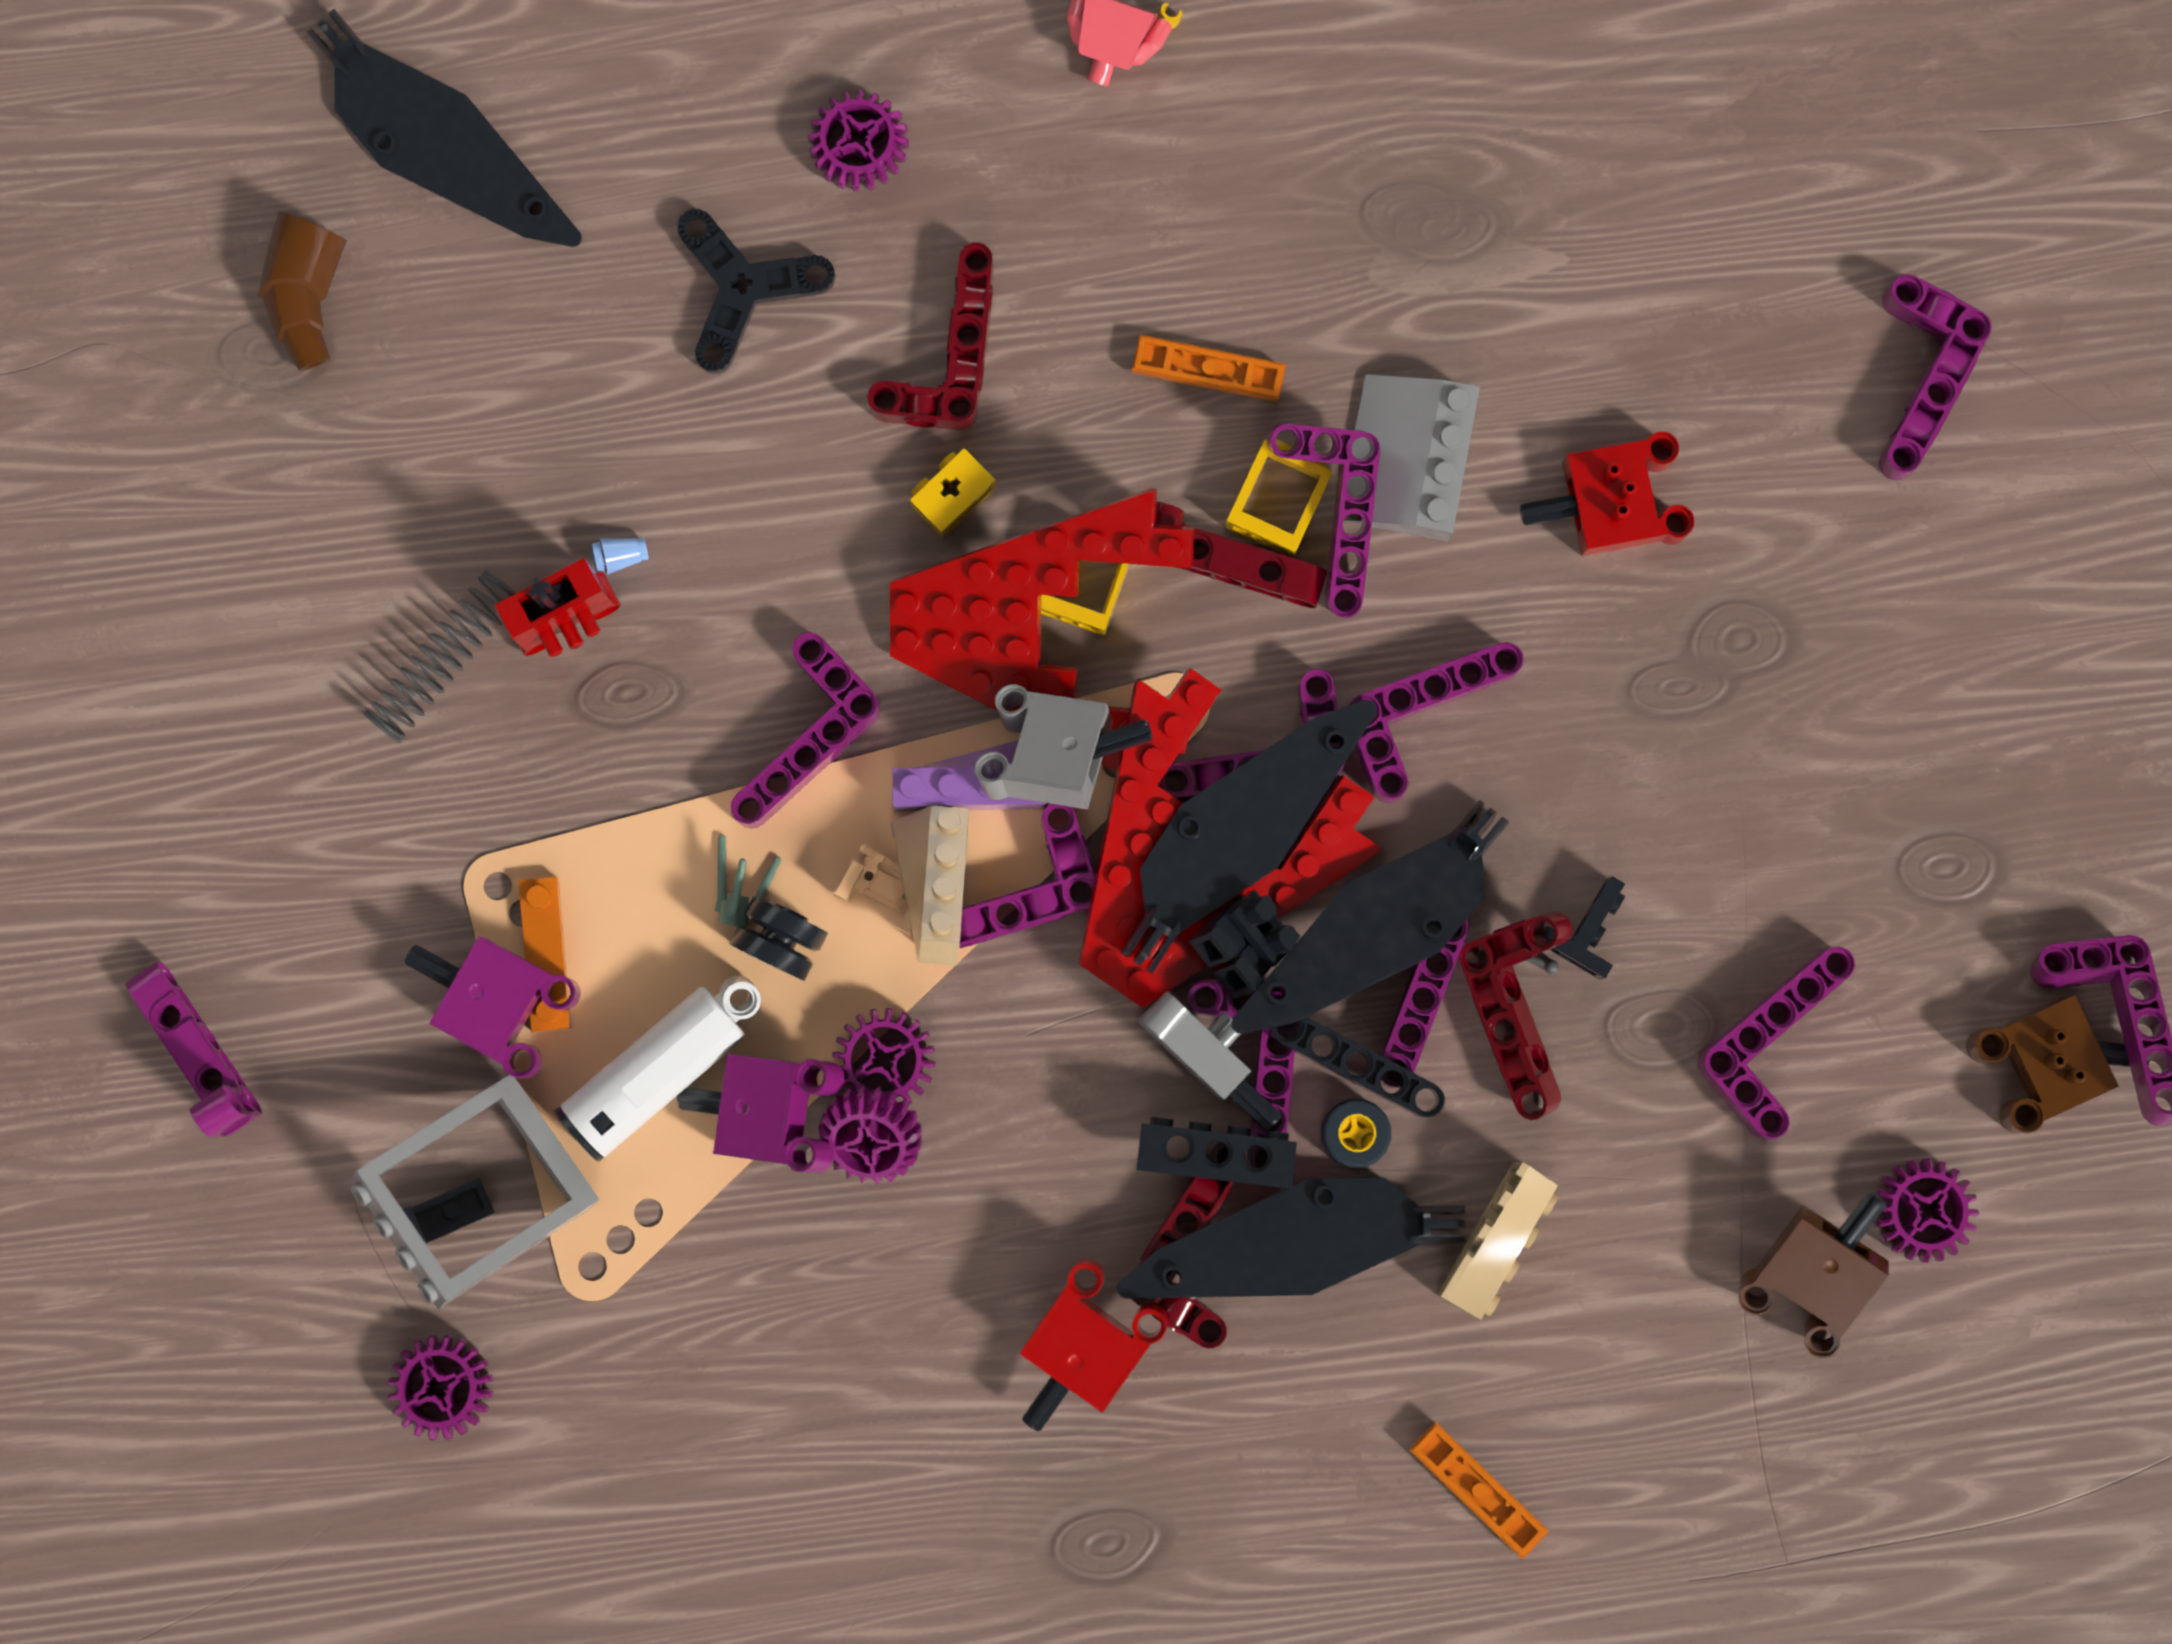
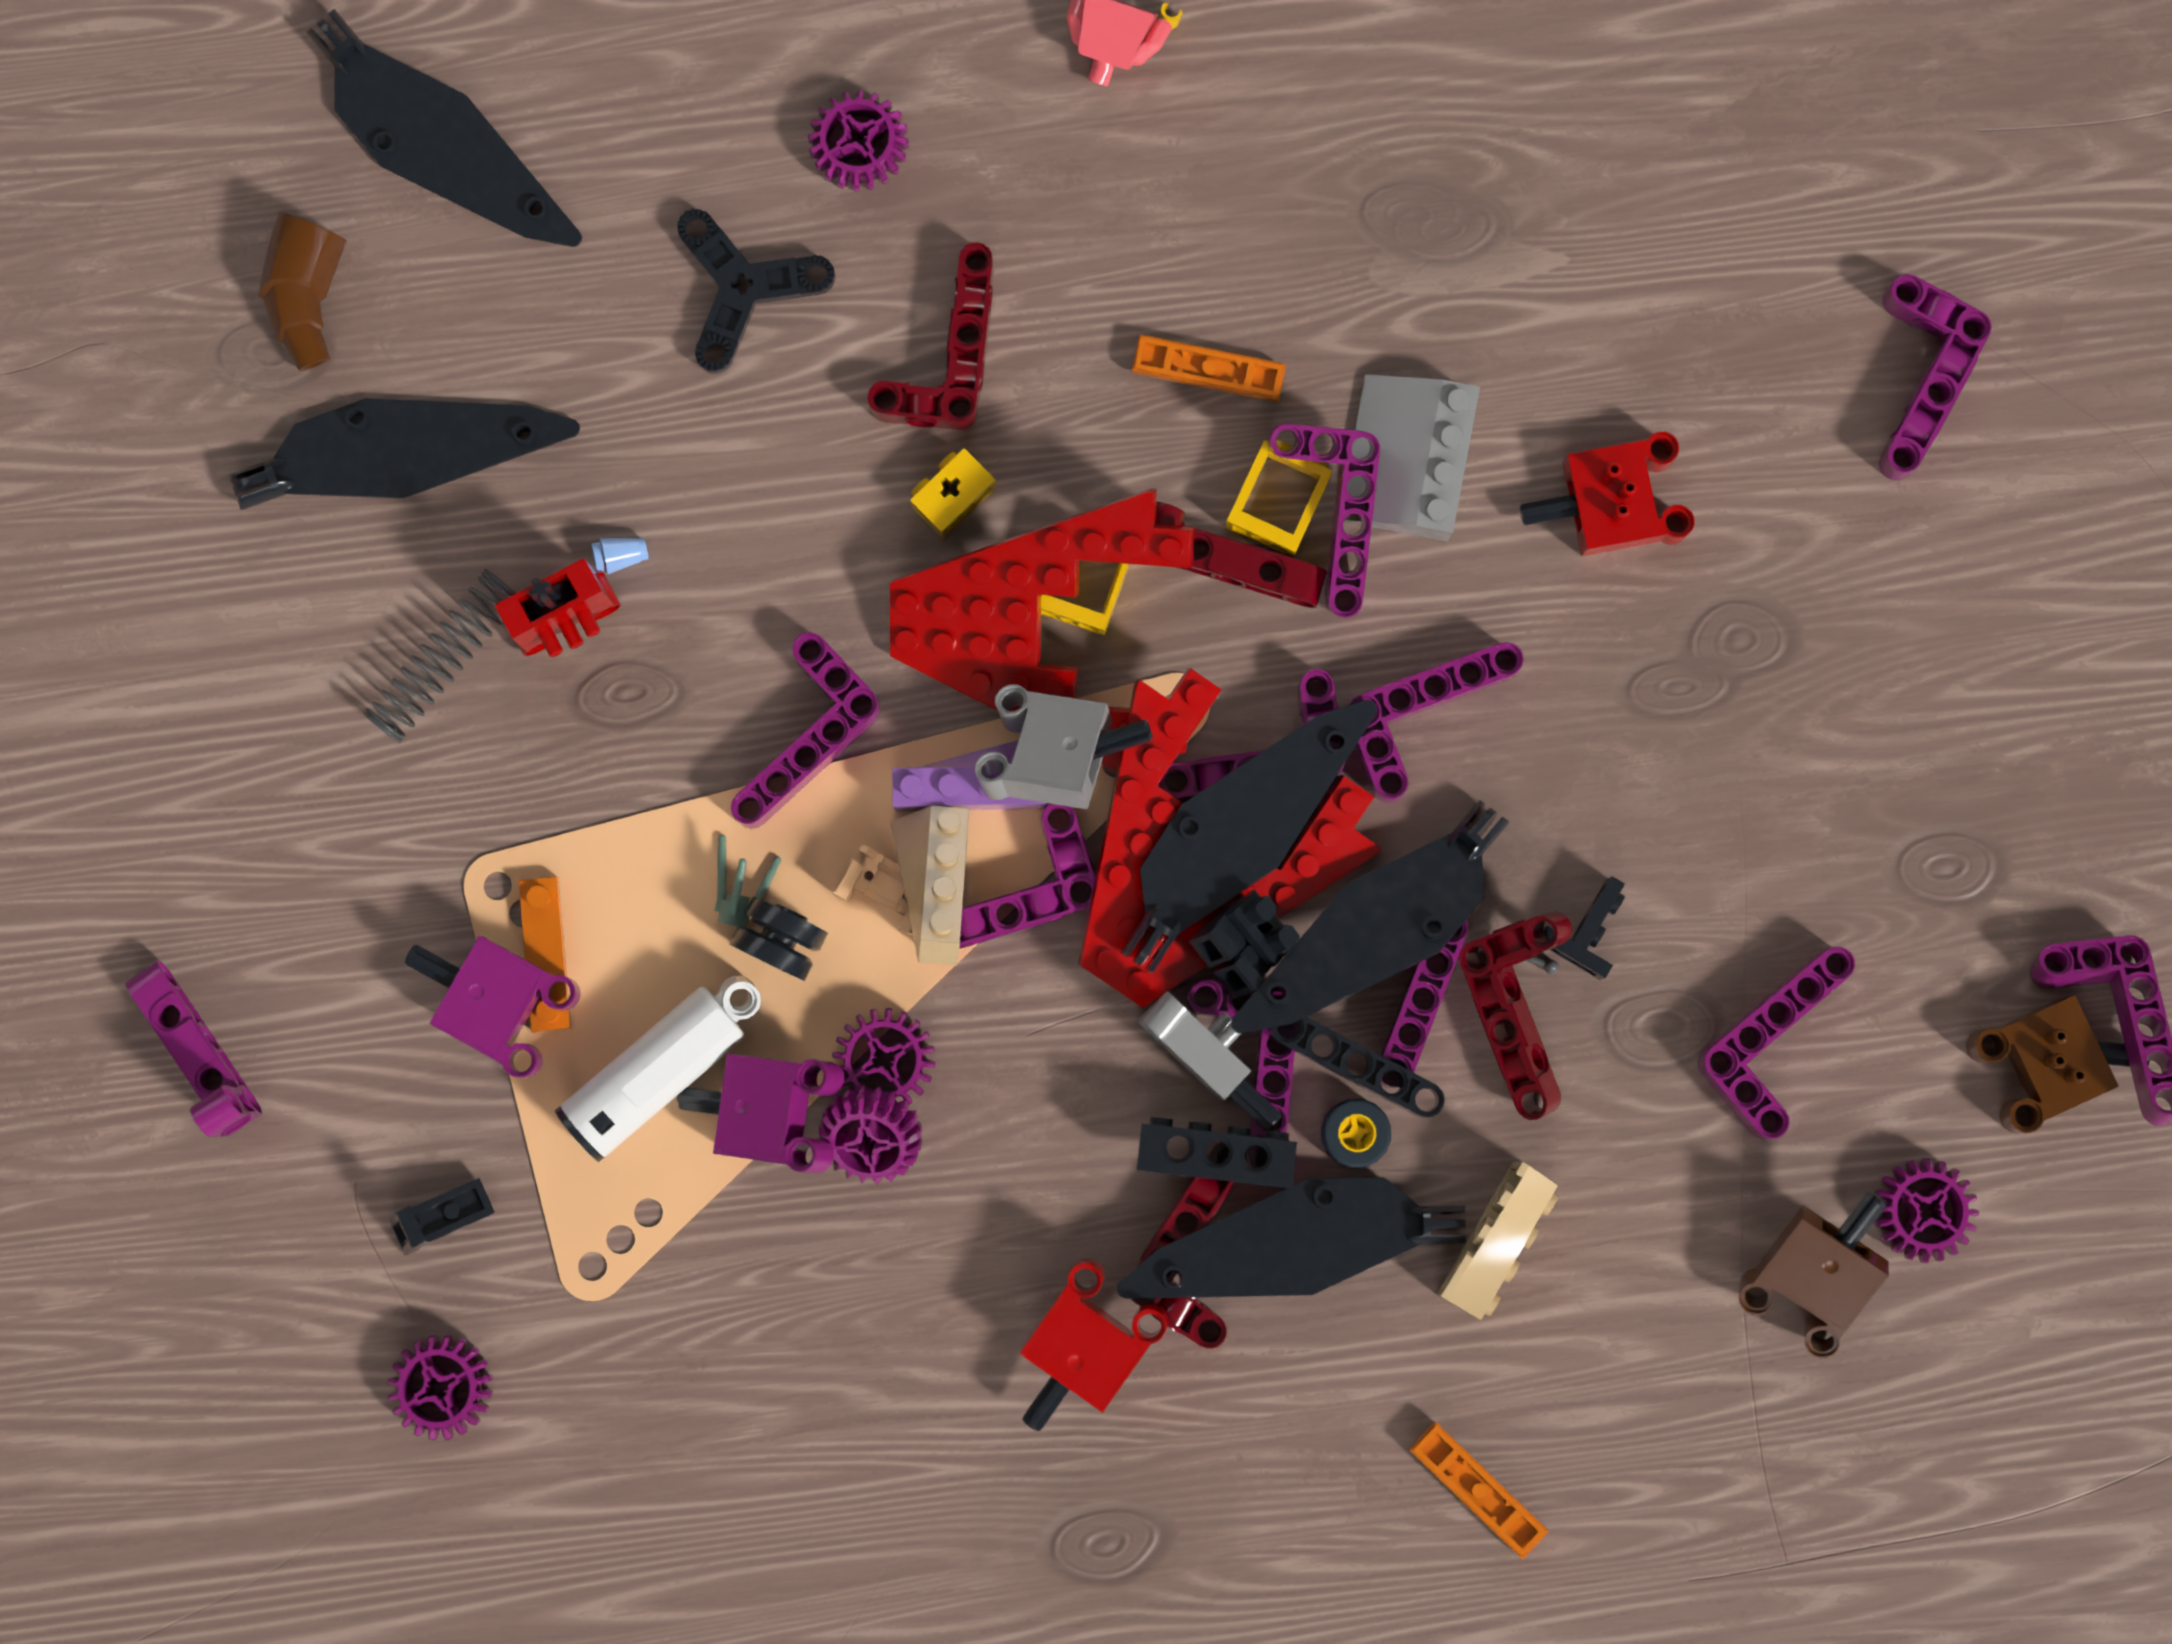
light grey window [350,1075,600,1310] -> none
none -> black wing [229,398,580,510]

